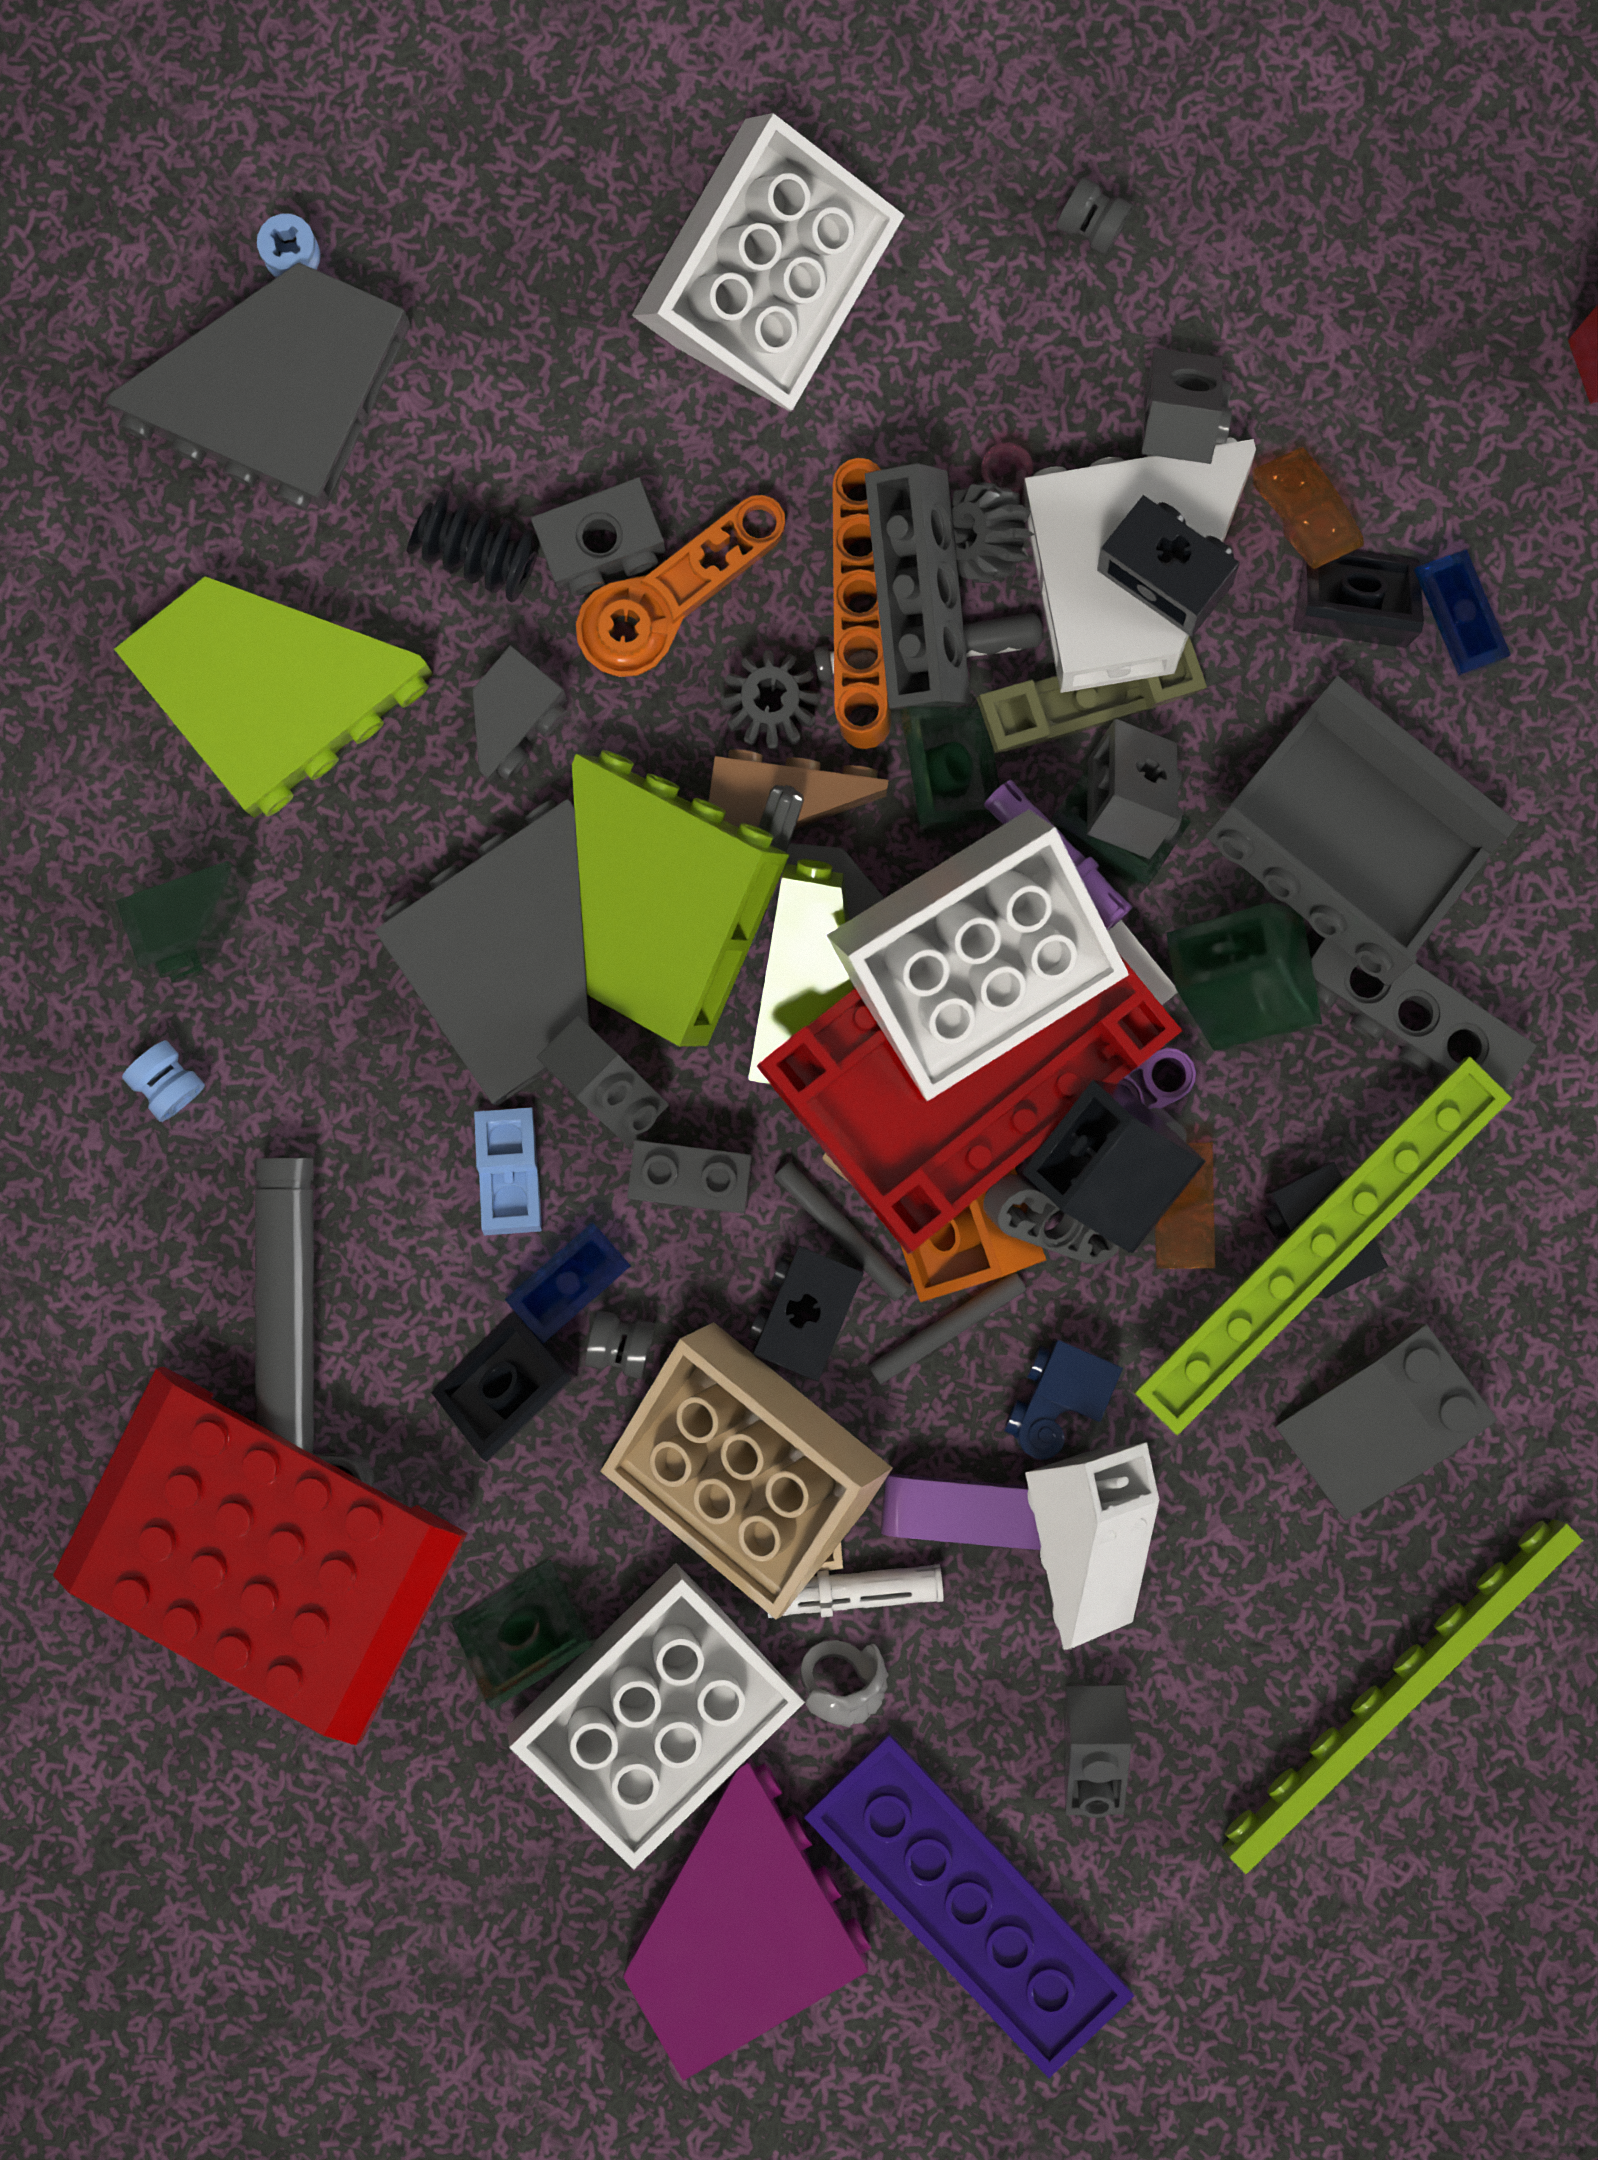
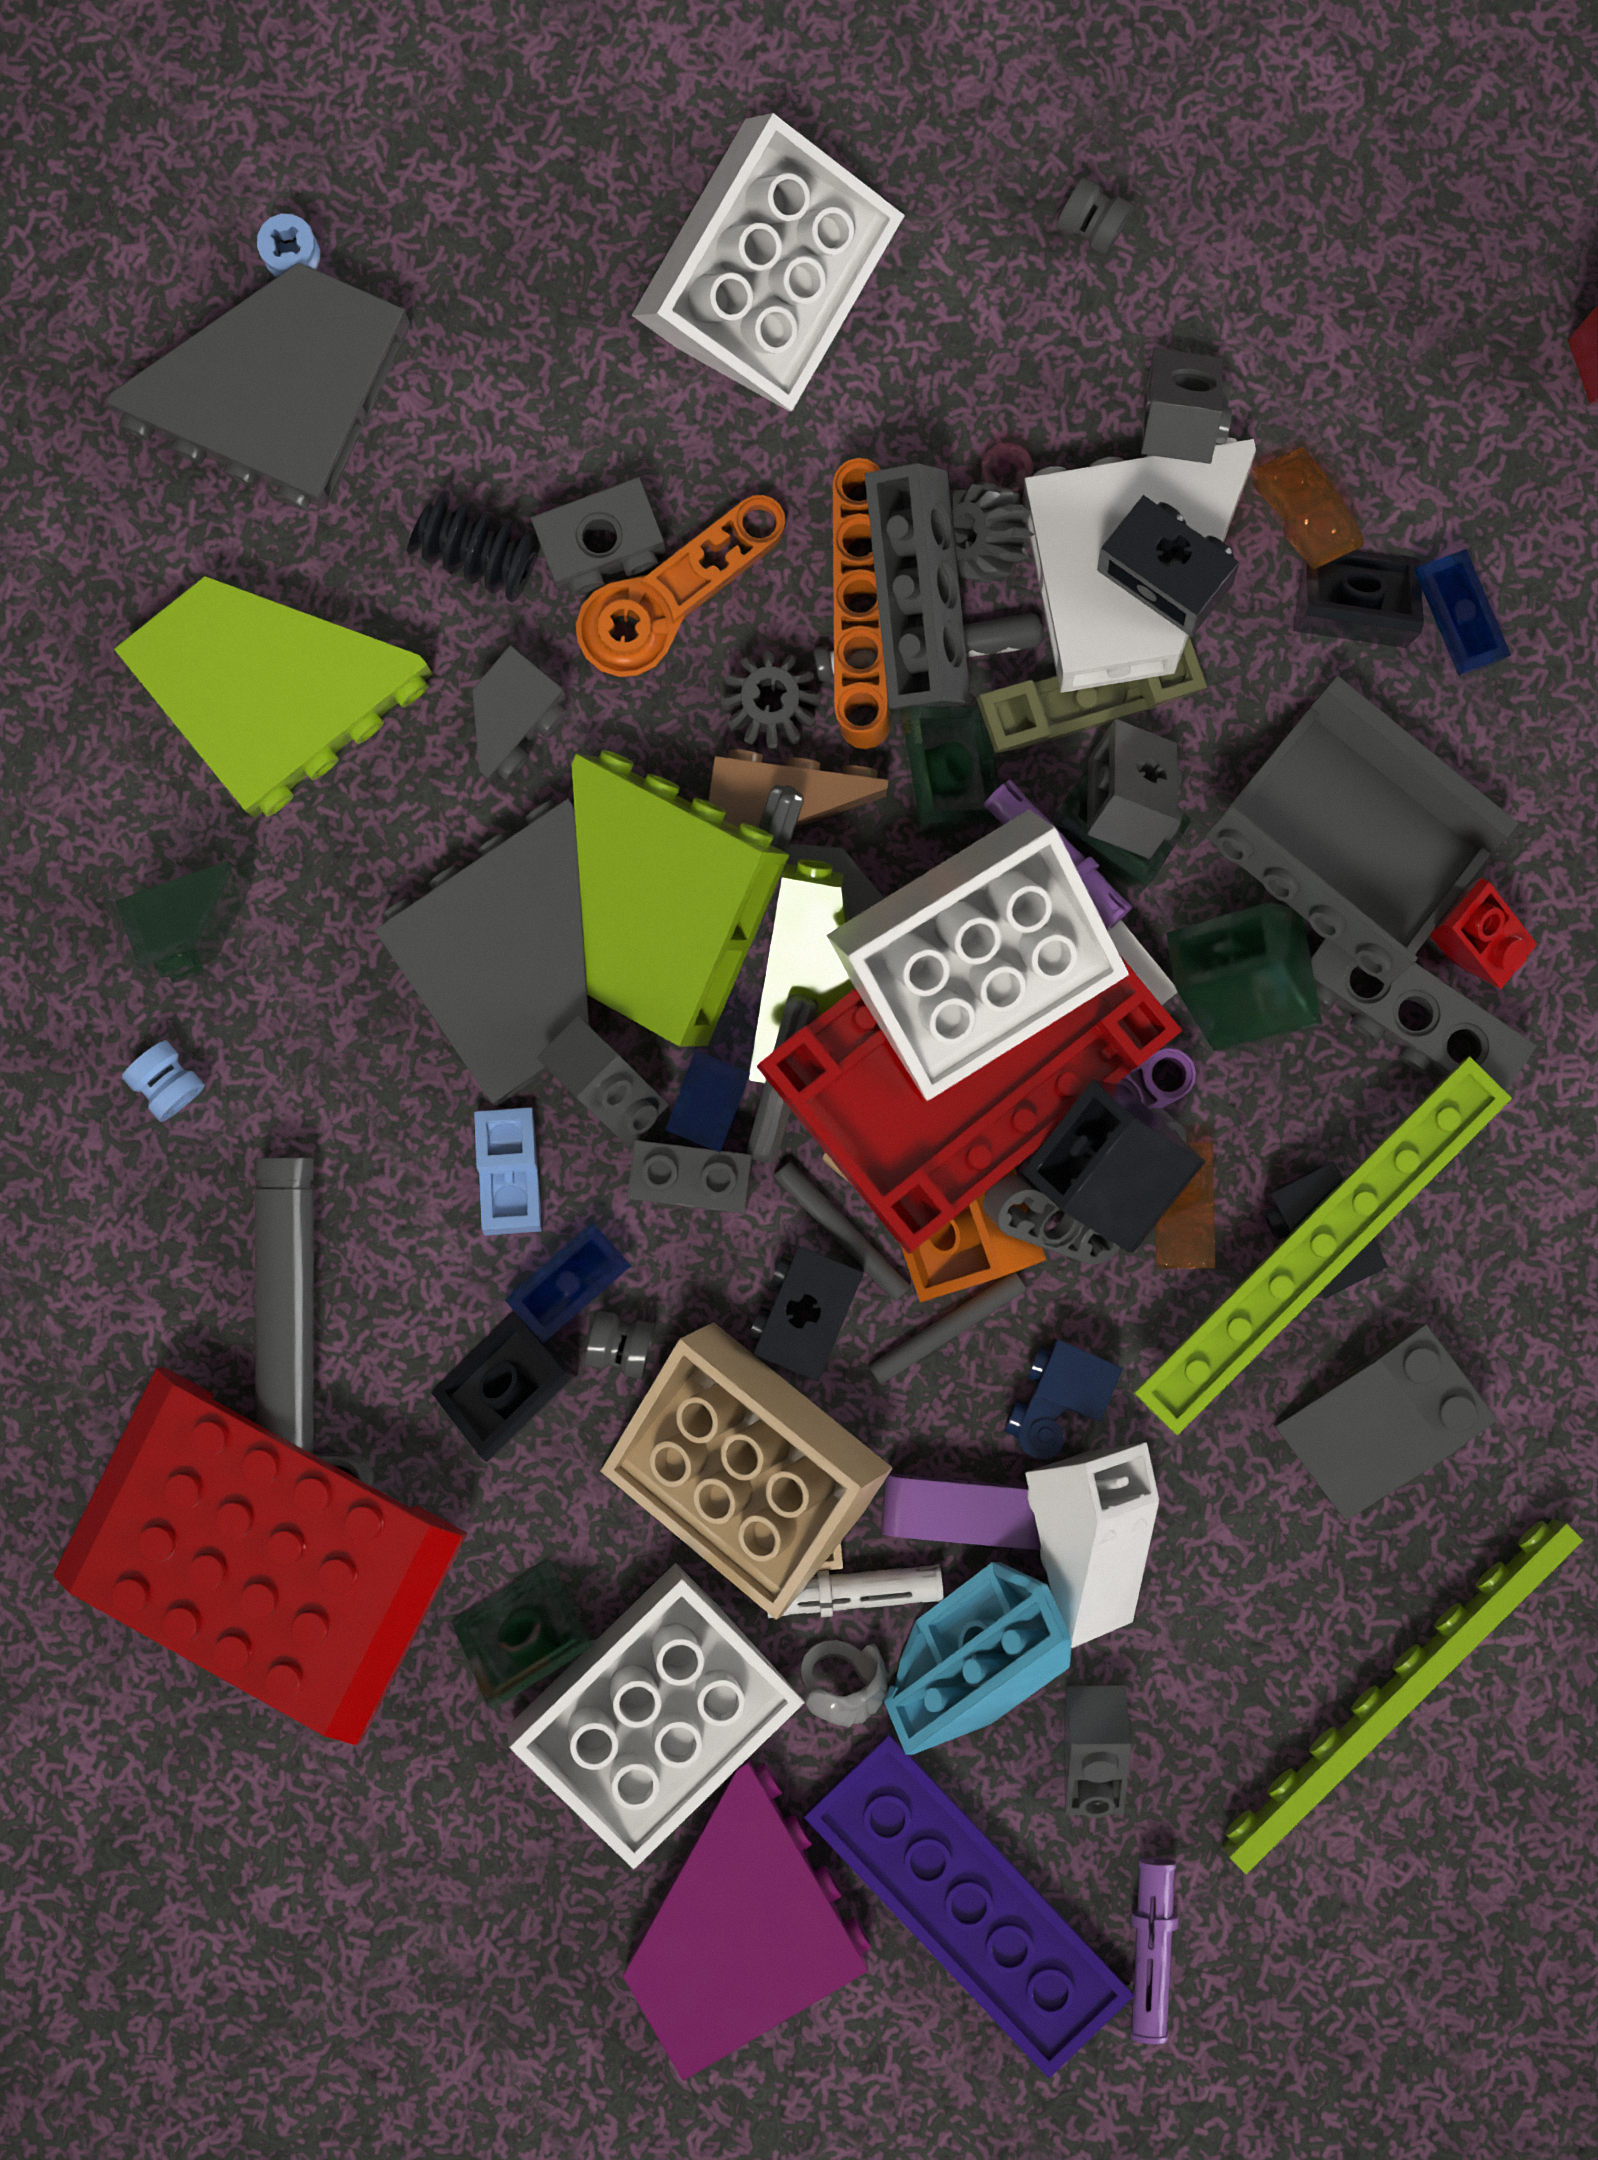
none -> clear blue slope [666,1051,751,1152]
none -> dark grey axle [747,994,818,1163]
none -> medium azure wedge [884,1562,1072,1755]
none -> medium lavender pin [1130,1857,1179,2044]
none -> red slope [1430,878,1537,989]

